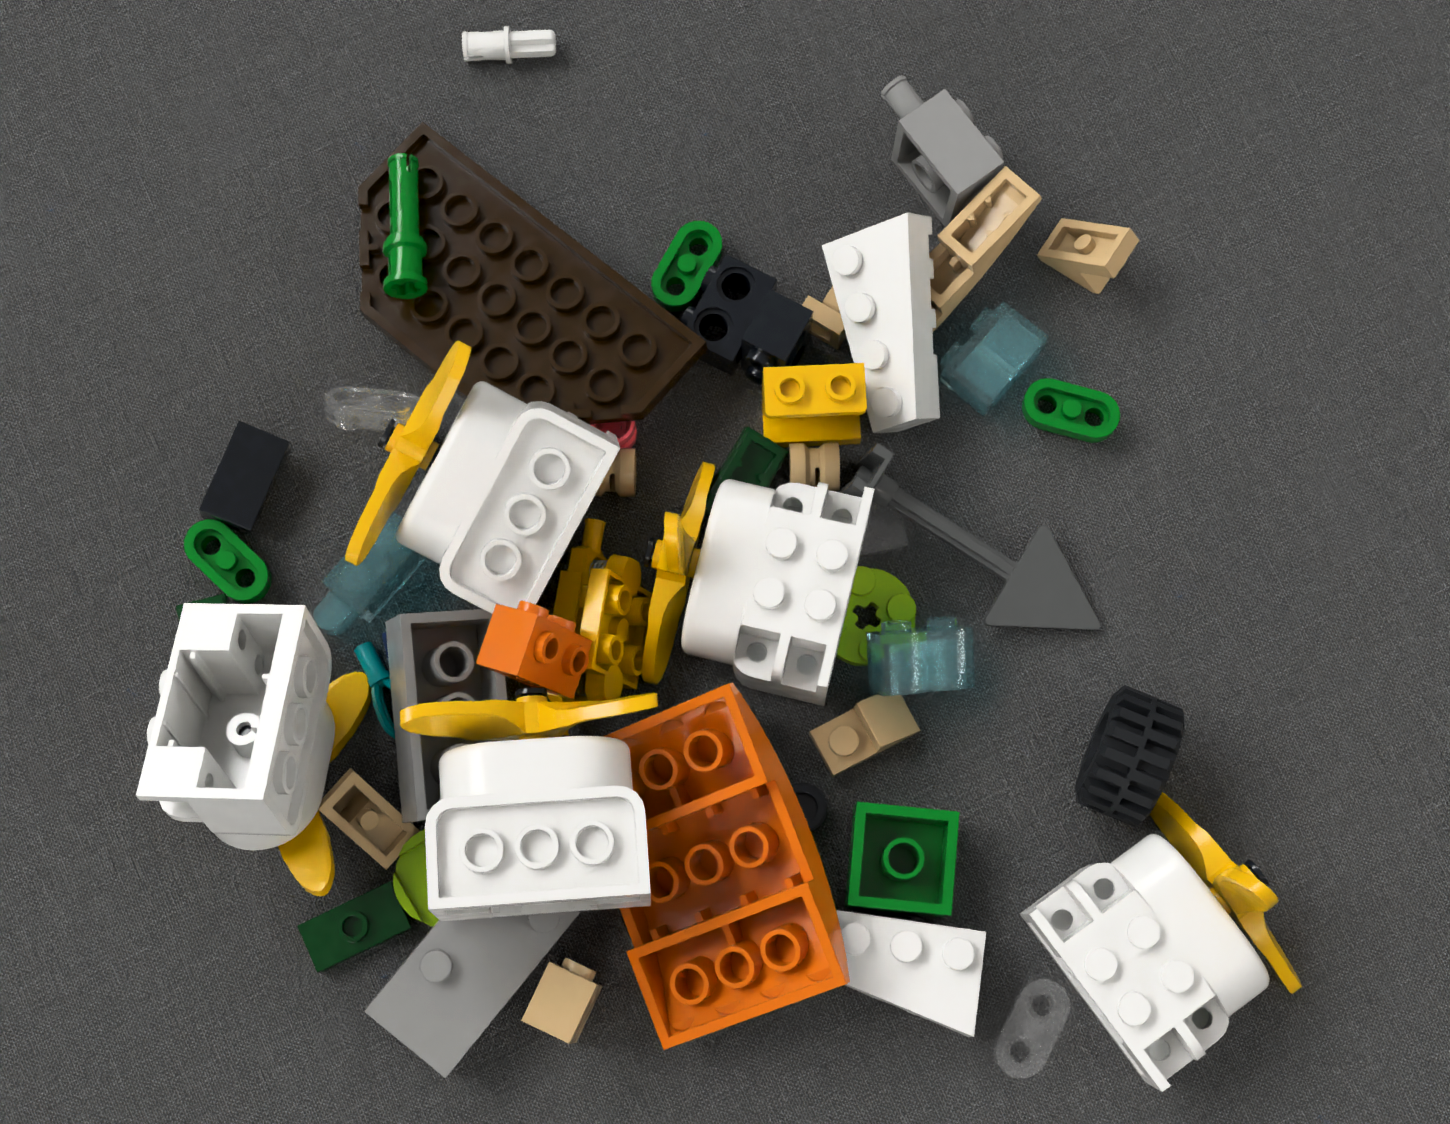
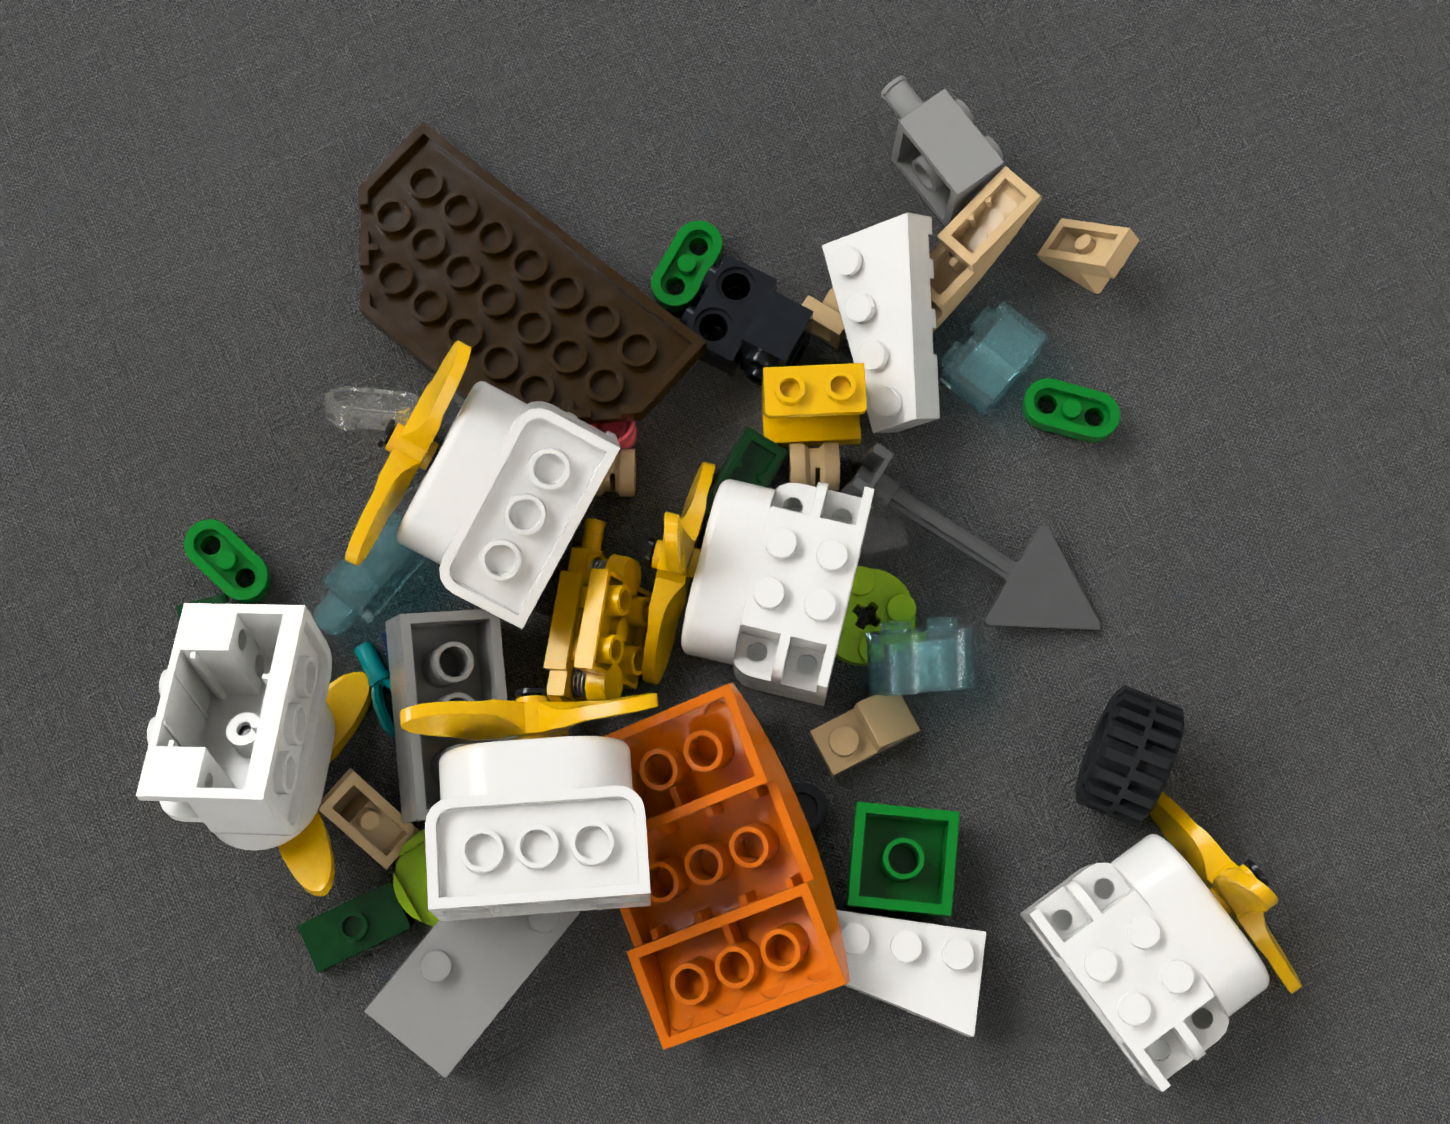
black hinge [199,421,290,534] -> none
green pin [383,153,428,299] -> none
white axle [462,26,556,64] -> none
orange brick [476,601,593,699] -> none
tan brick [521,957,603,1044] -> none
clear plate [993,979,1070,1079] -> none

